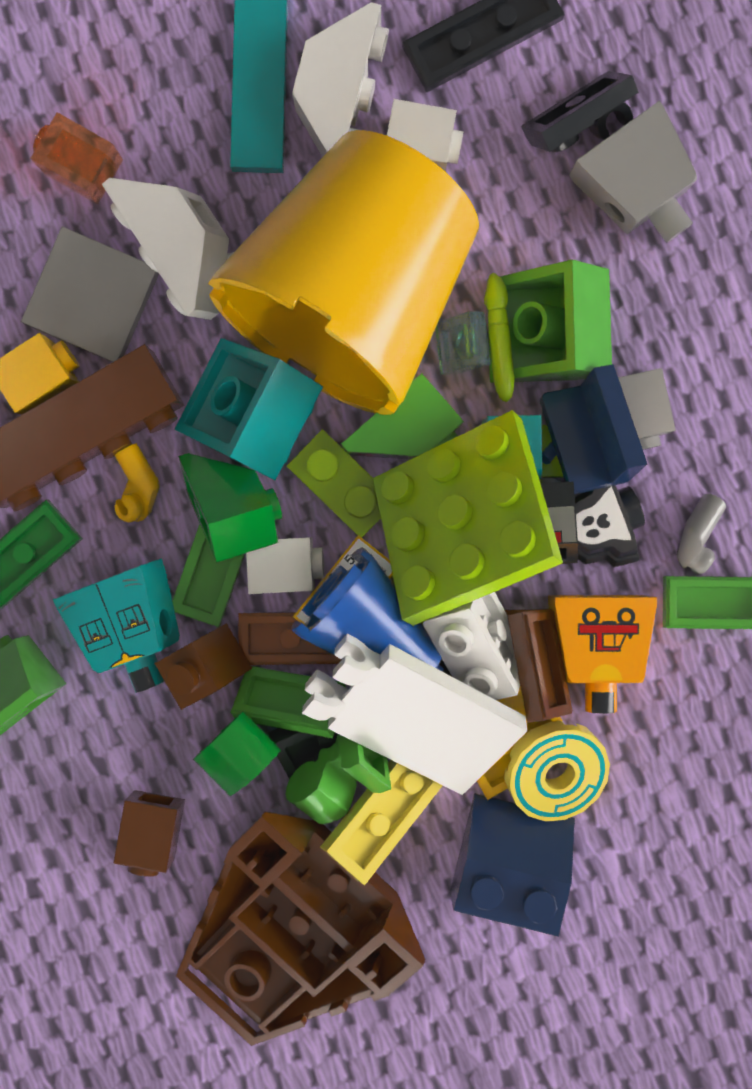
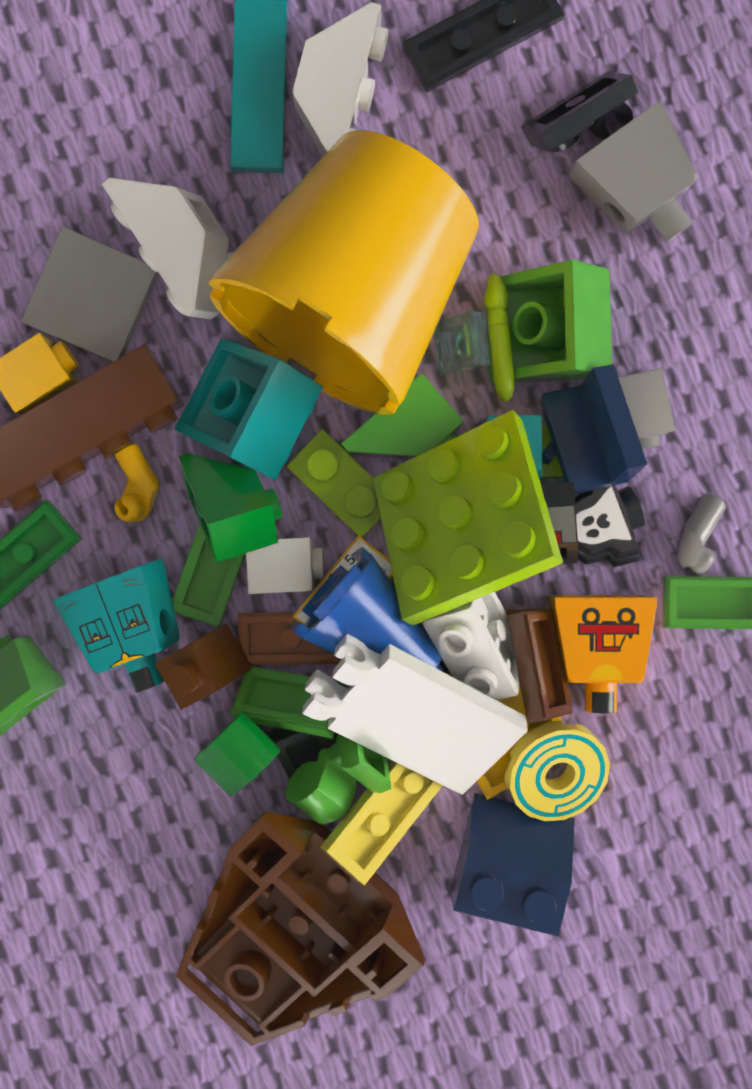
clear orange brick [30,112,123,204] -> none
reddish brown brick [113,790,185,877] -> none
white brick [387,99,464,172] -> none

